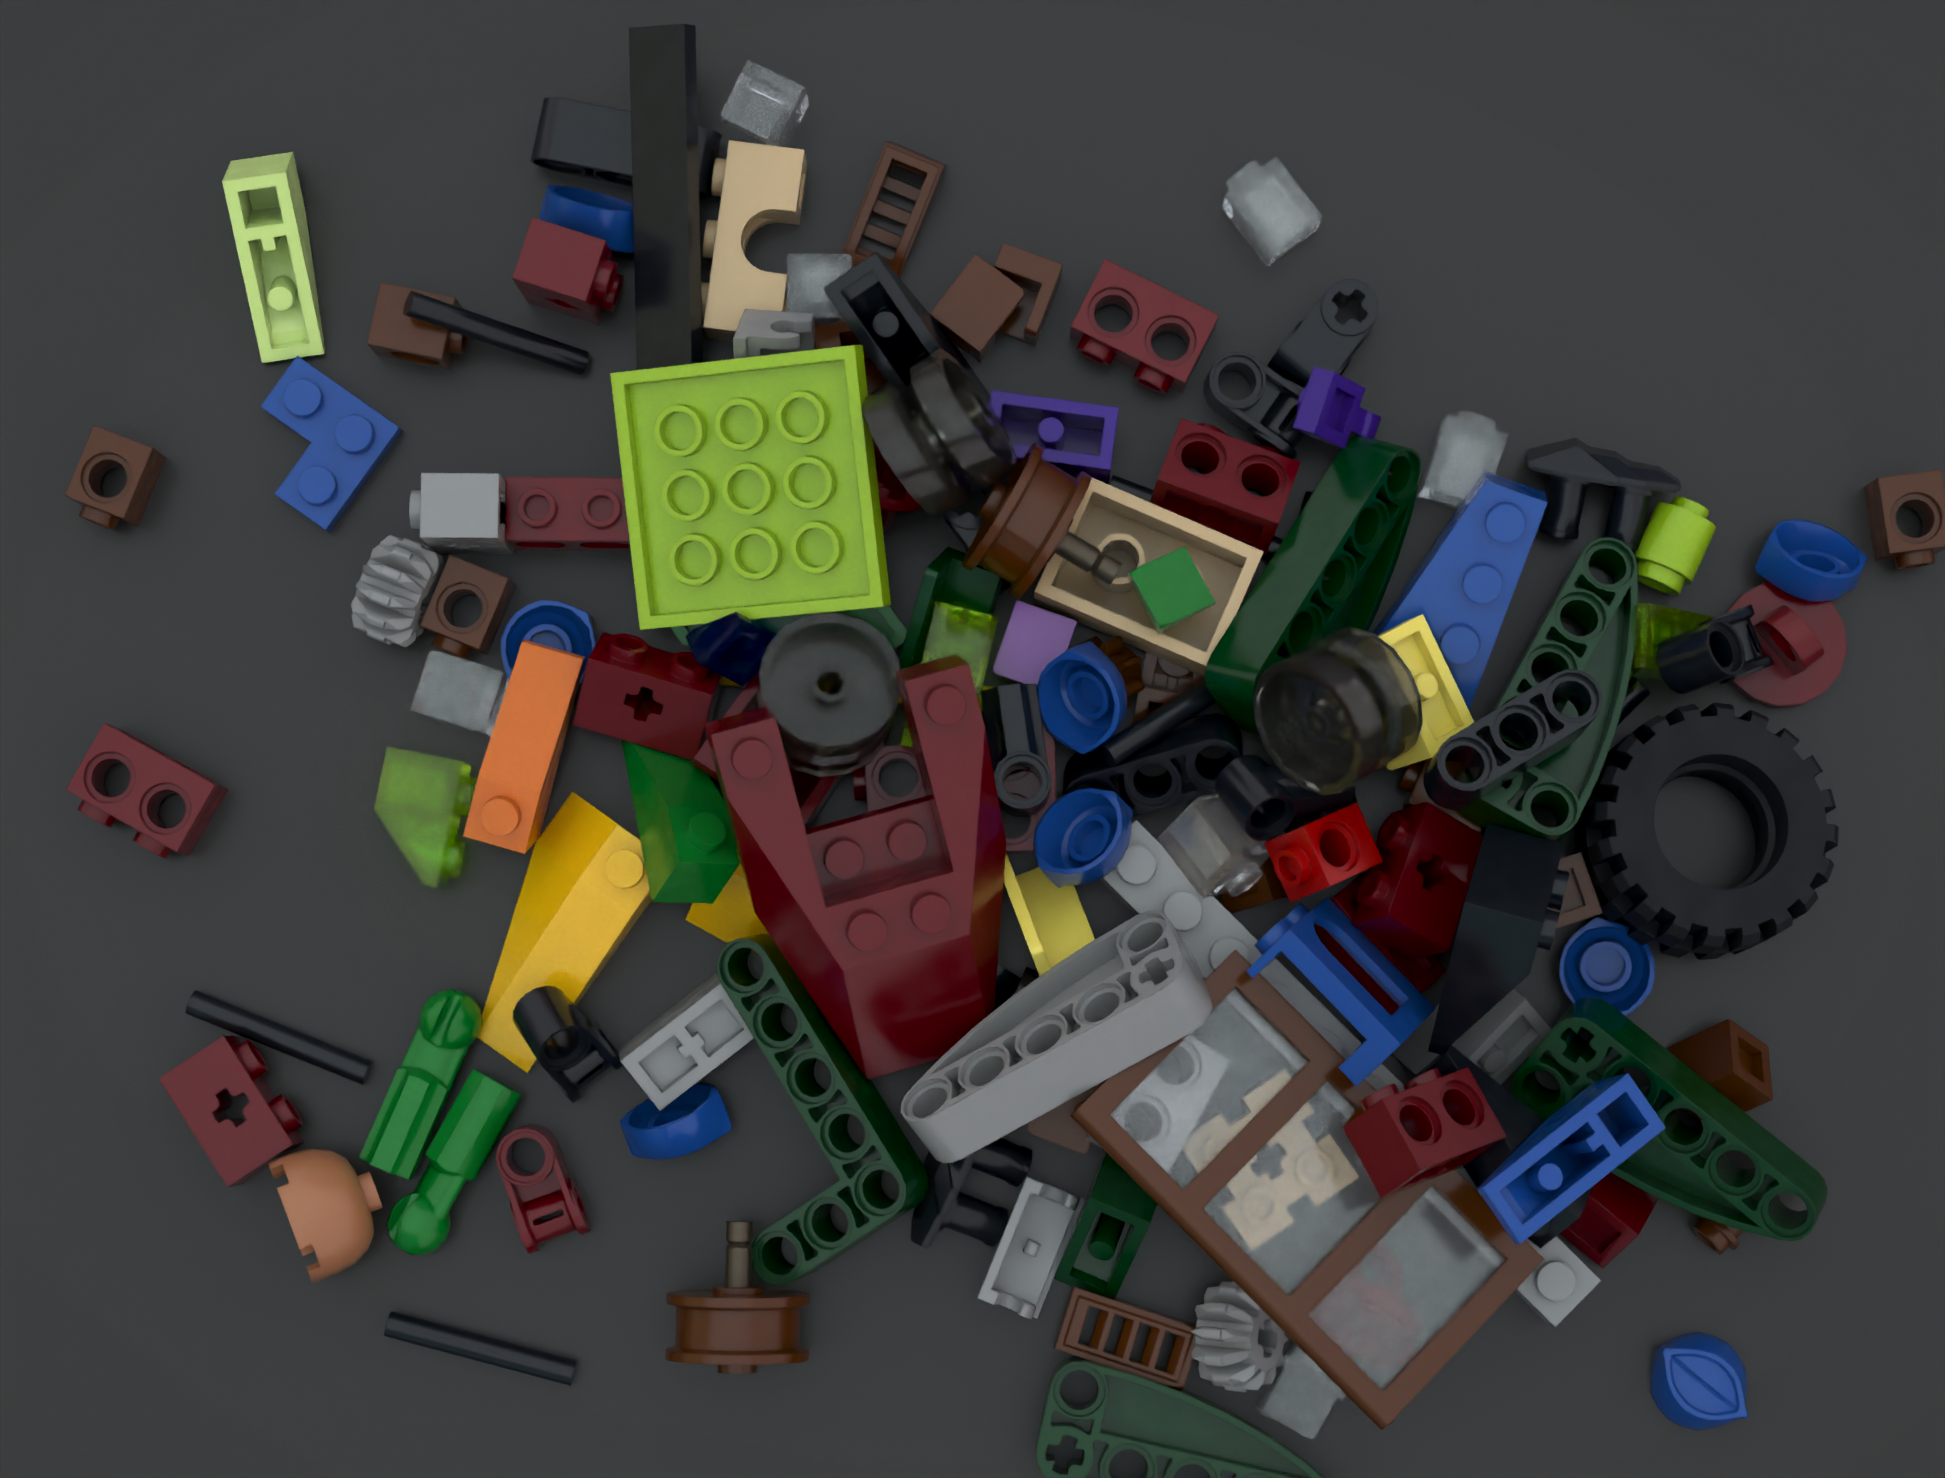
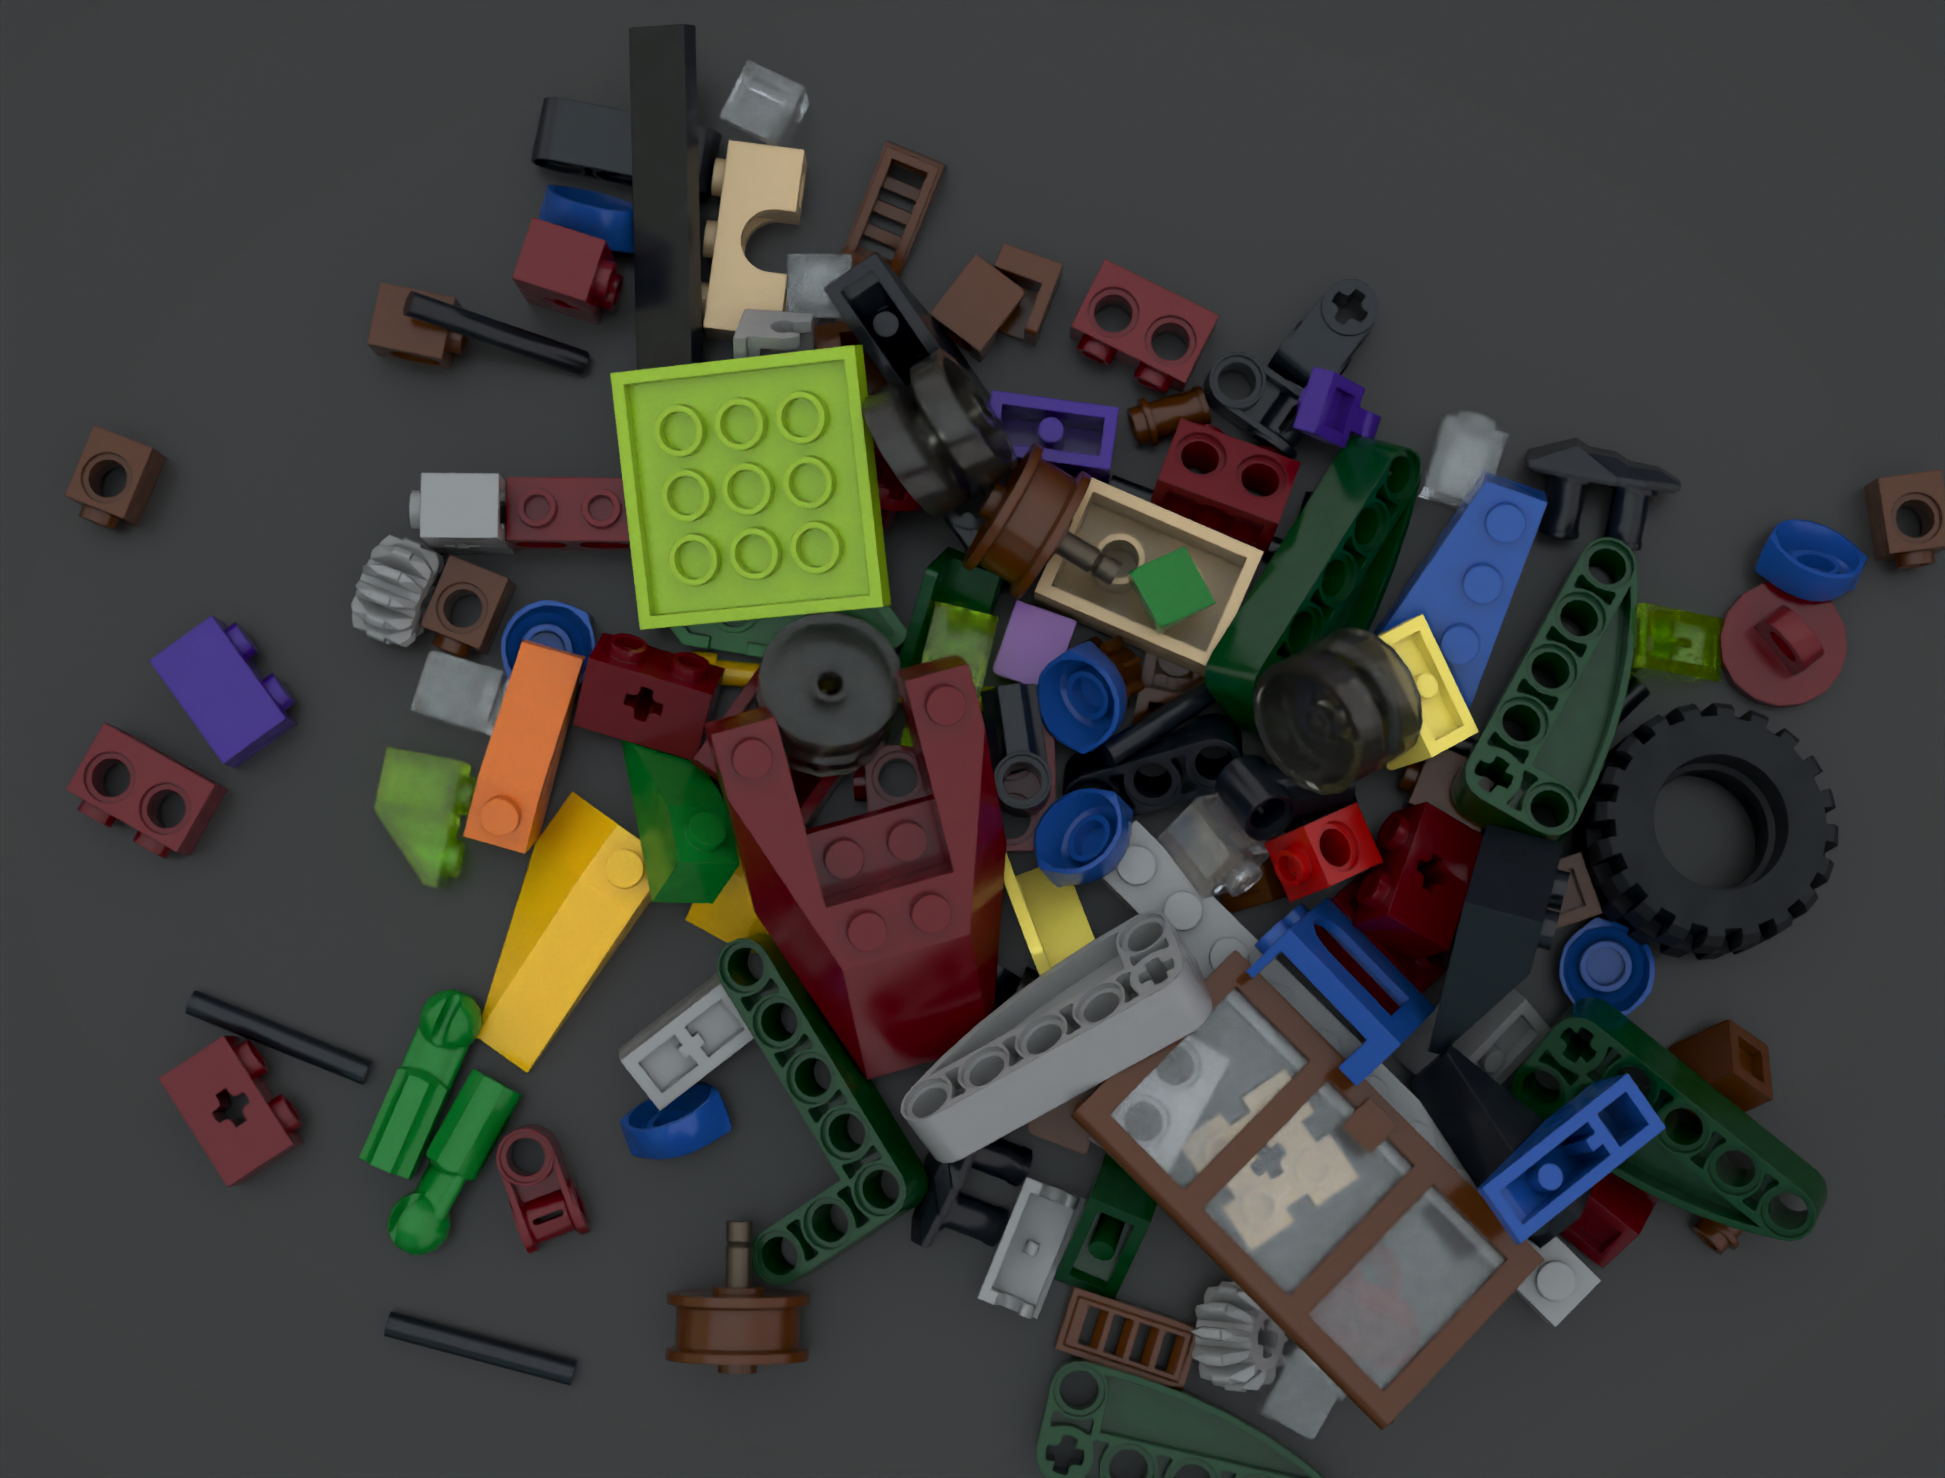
yellowish green slope [222,152,325,363] -> none
blue plate [260,356,403,533] -> none
nougat cylinder [268,1148,383,1283] -> none
black piece [512,986,623,1103] -> none
clear blue slope [686,612,785,687] -> none
clear brick [1222,157,1322,267] -> none
dark red brick [1342,1067,1507,1198] -> none
black beam [1423,669,1602,810] -> none
lime brick [1634,496,1716,596] -> none
blue hat [1650,1332,1749,1431] -> none
black piece [1657,604,1774,694] -> none
none -> dark purple brick [149,615,297,768]
none -> reddish brown pin [1127,385,1211,447]

